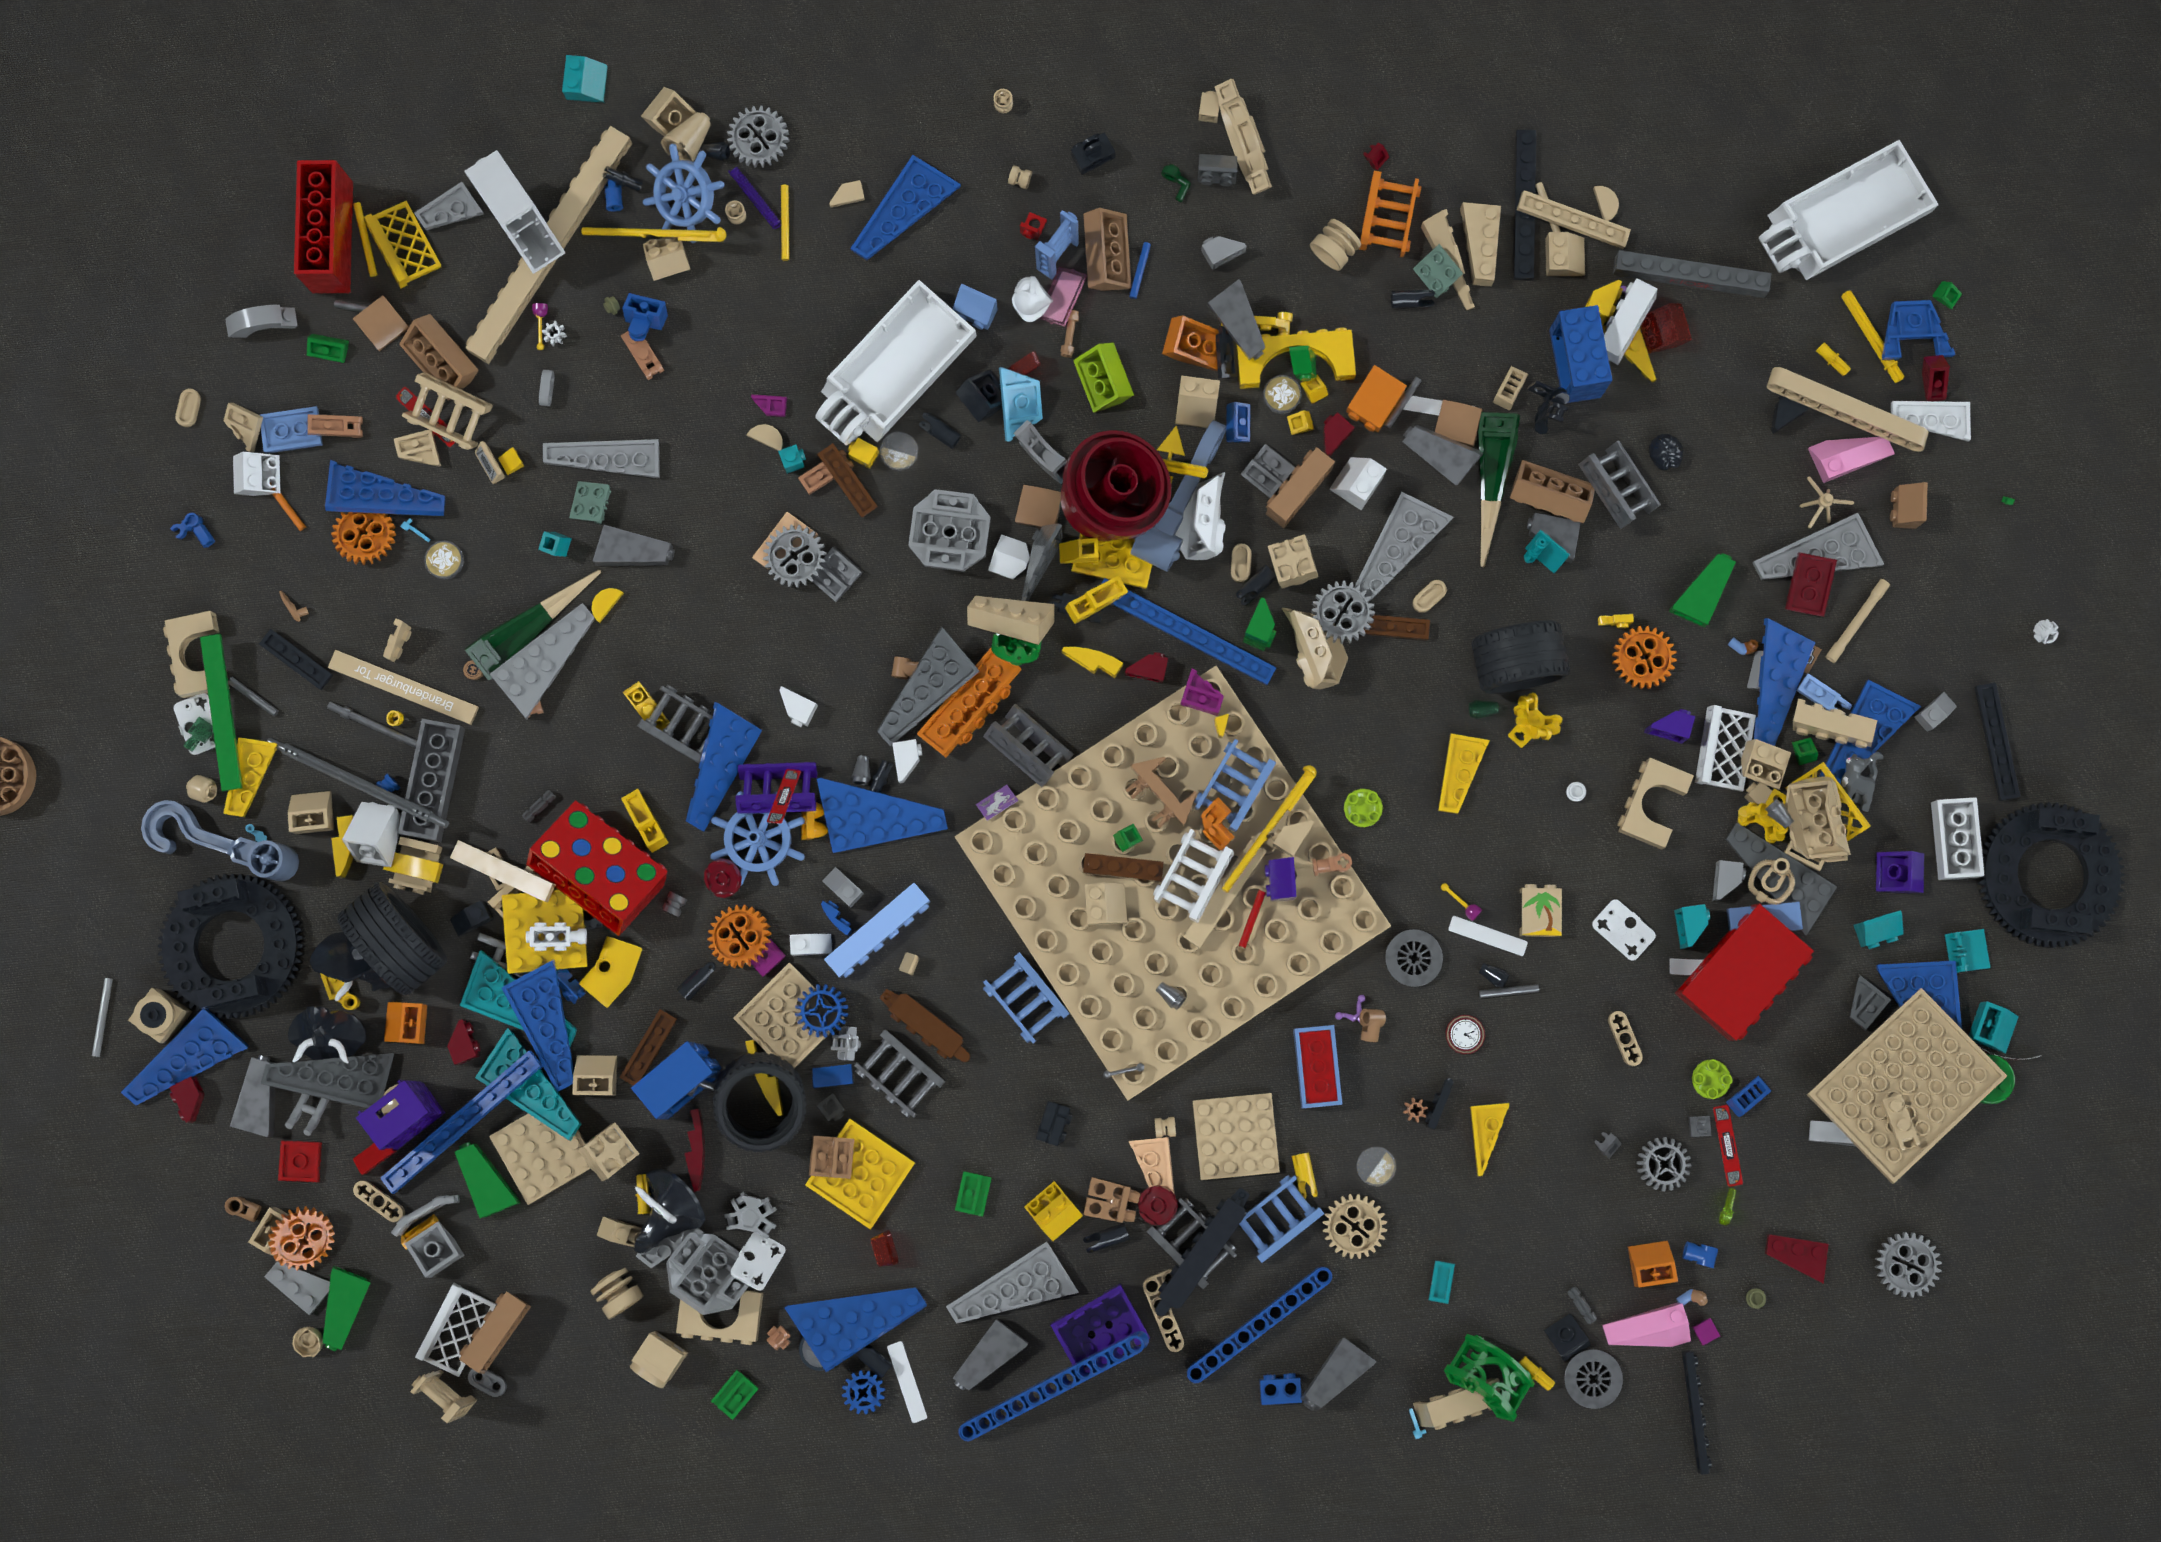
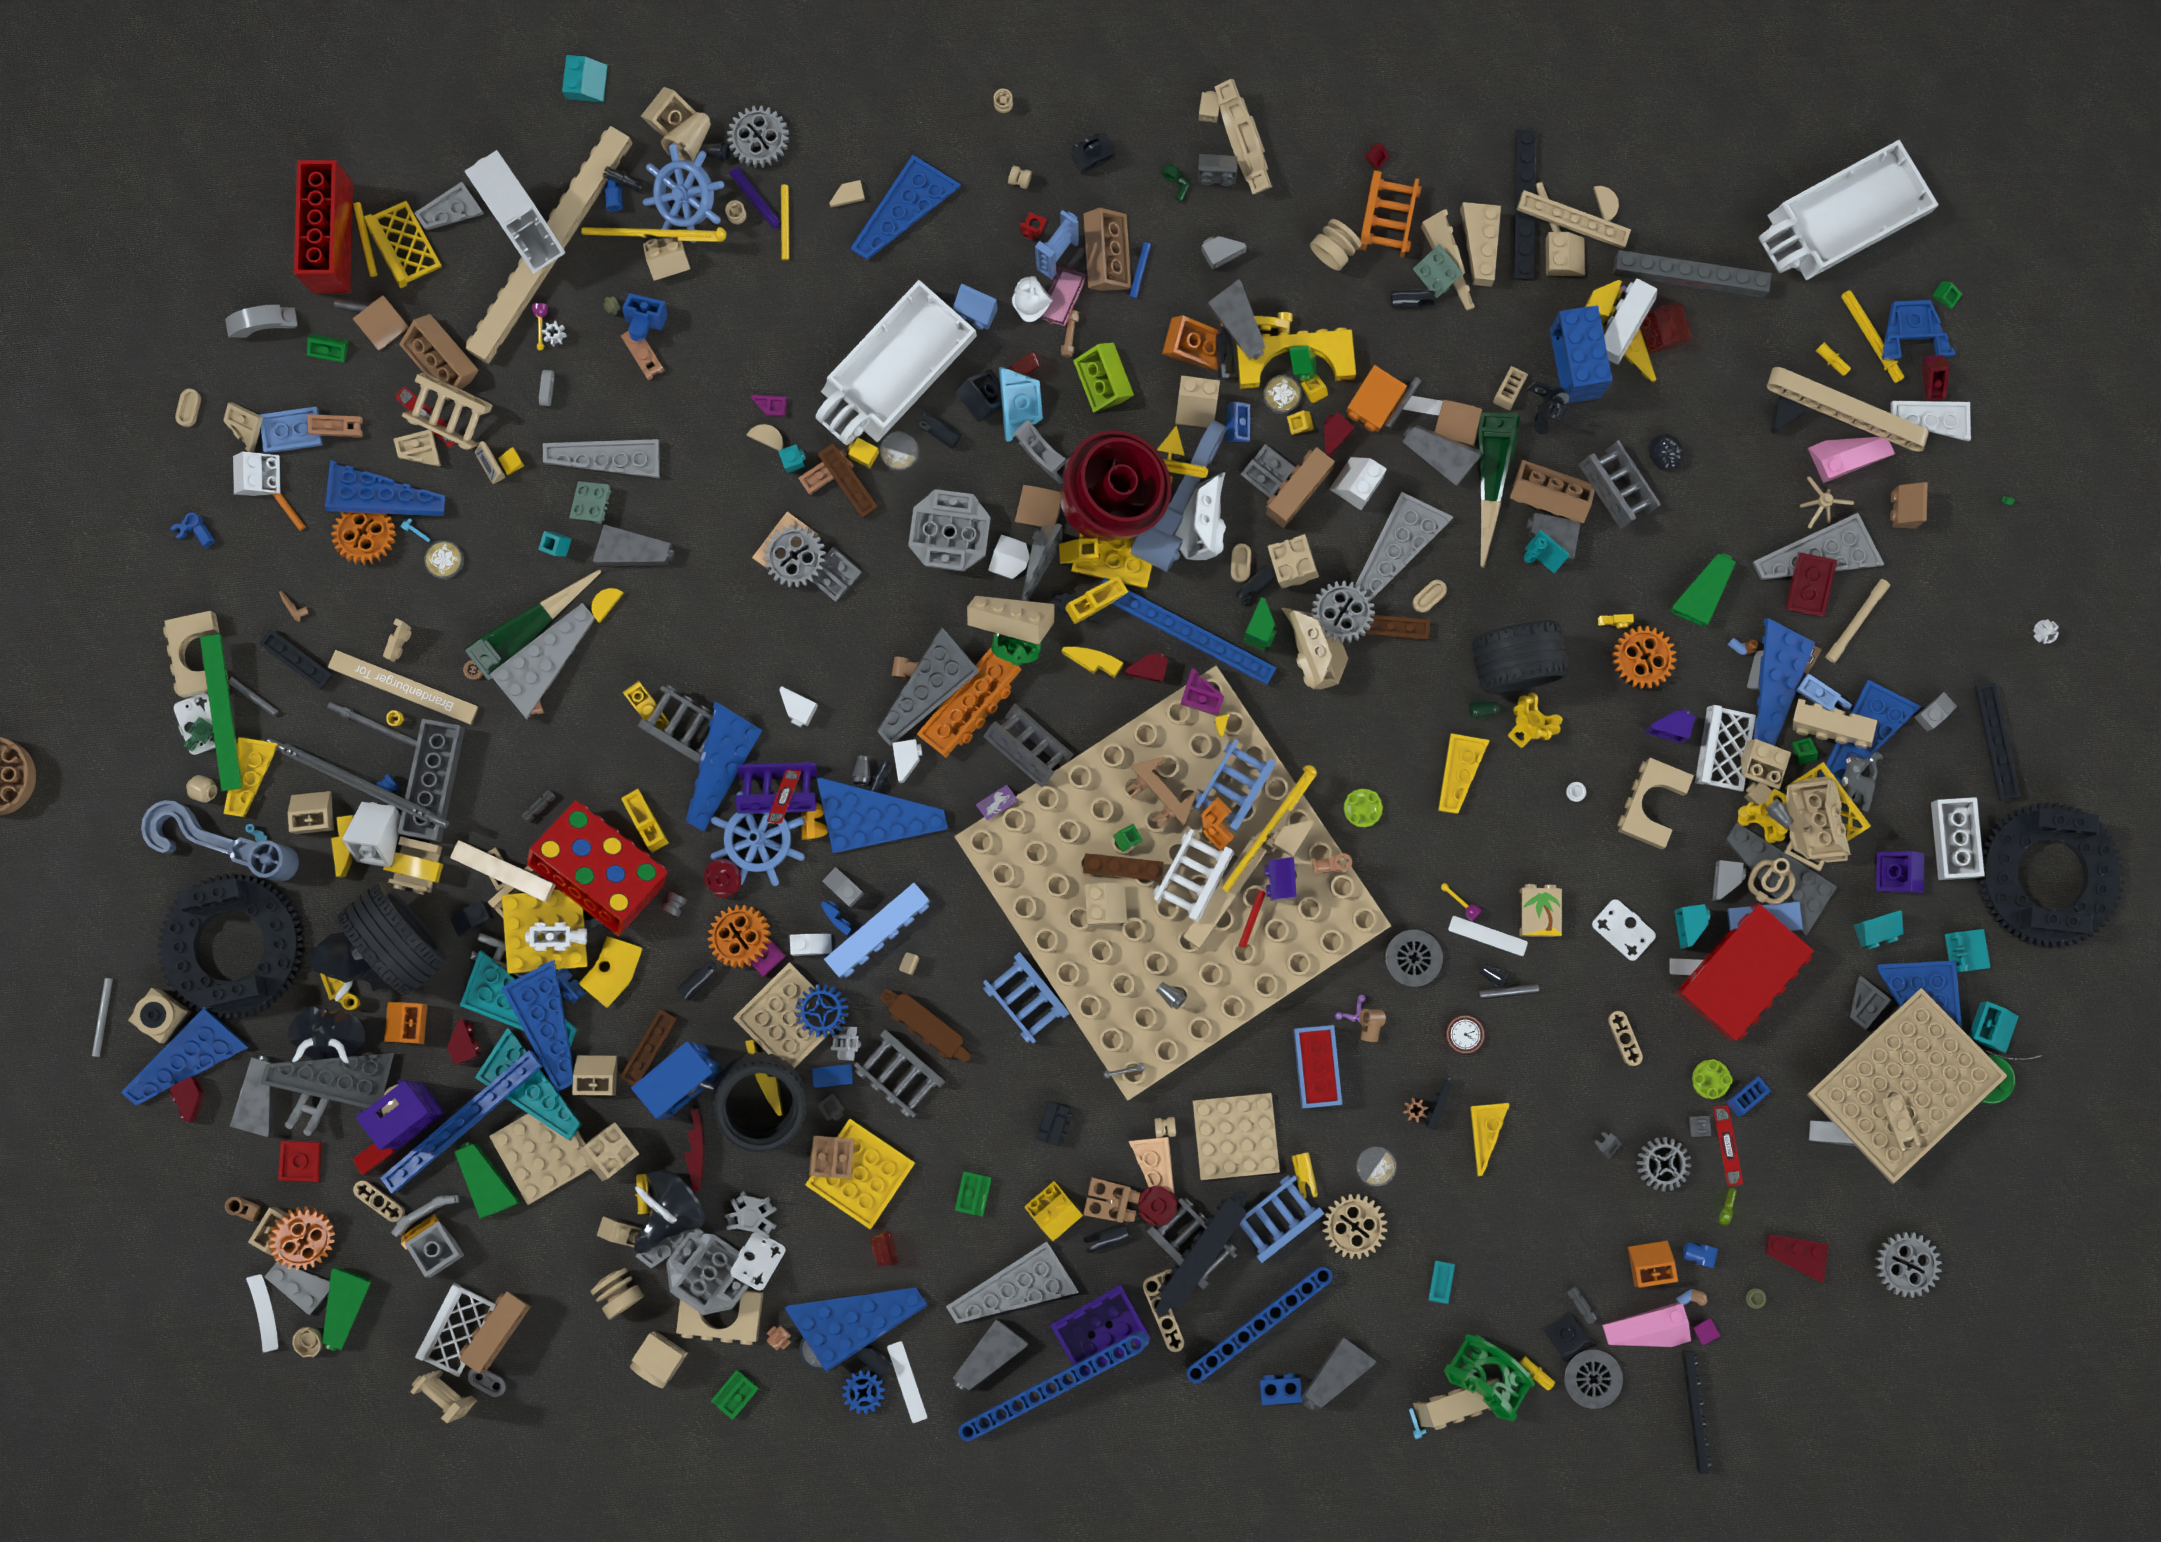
none -> white sticker [246,1274,278,1352]

